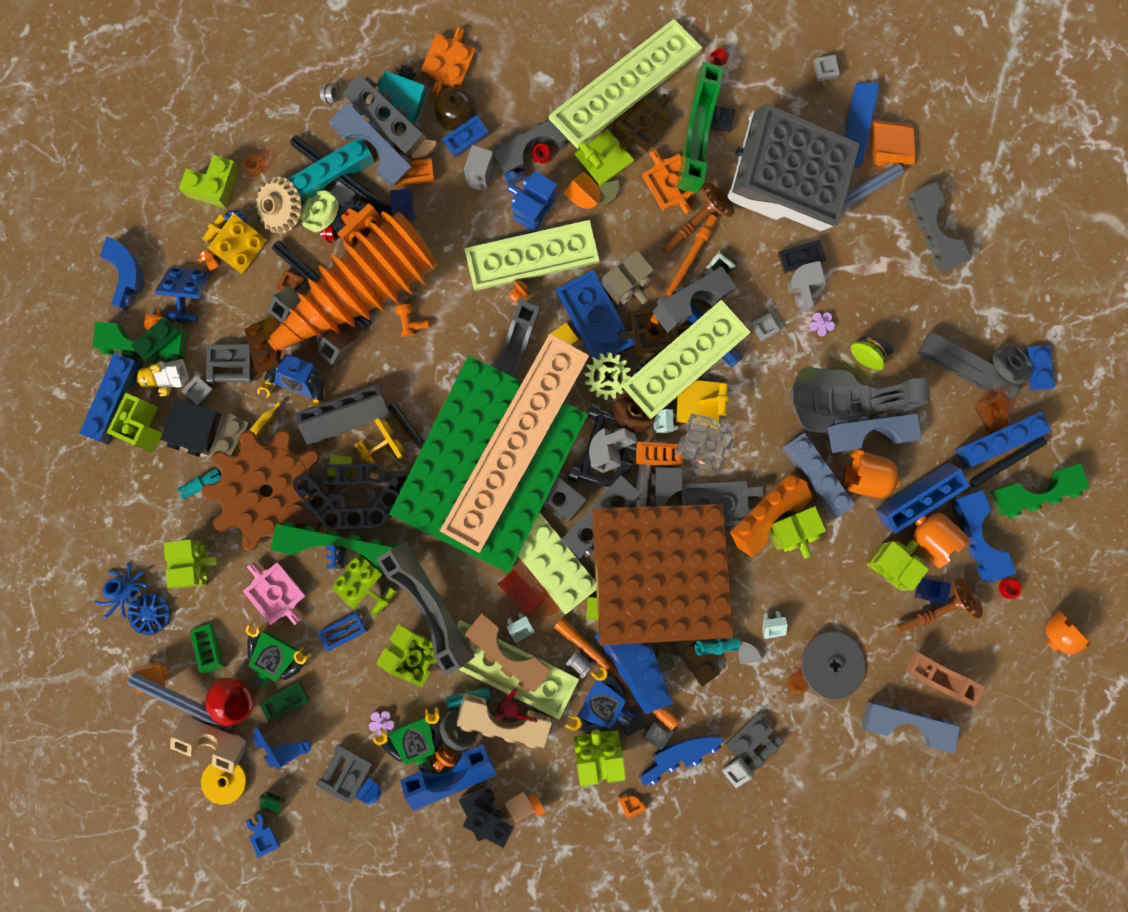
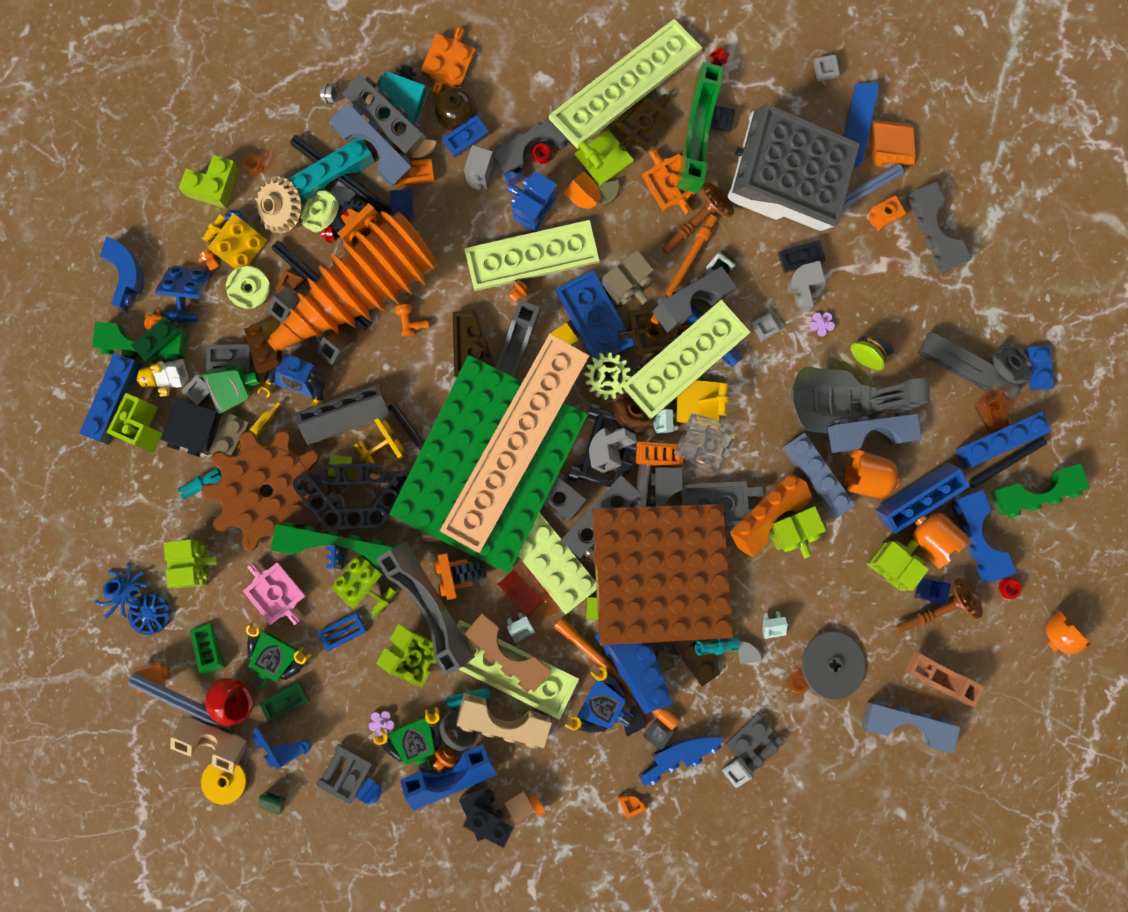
blue plate [246,813,280,858] -> none
dark red plant [495,688,538,723] -> none
light grey bush [566,649,595,678] -> none
lime brick [573,730,626,787] -> none
none -> torso [202,365,261,414]
none -> yellowish green plate [226,266,270,309]
none -> plate [434,553,487,601]
none -> dark brown wing [452,310,496,376]
none -> orange brick [868,195,906,231]

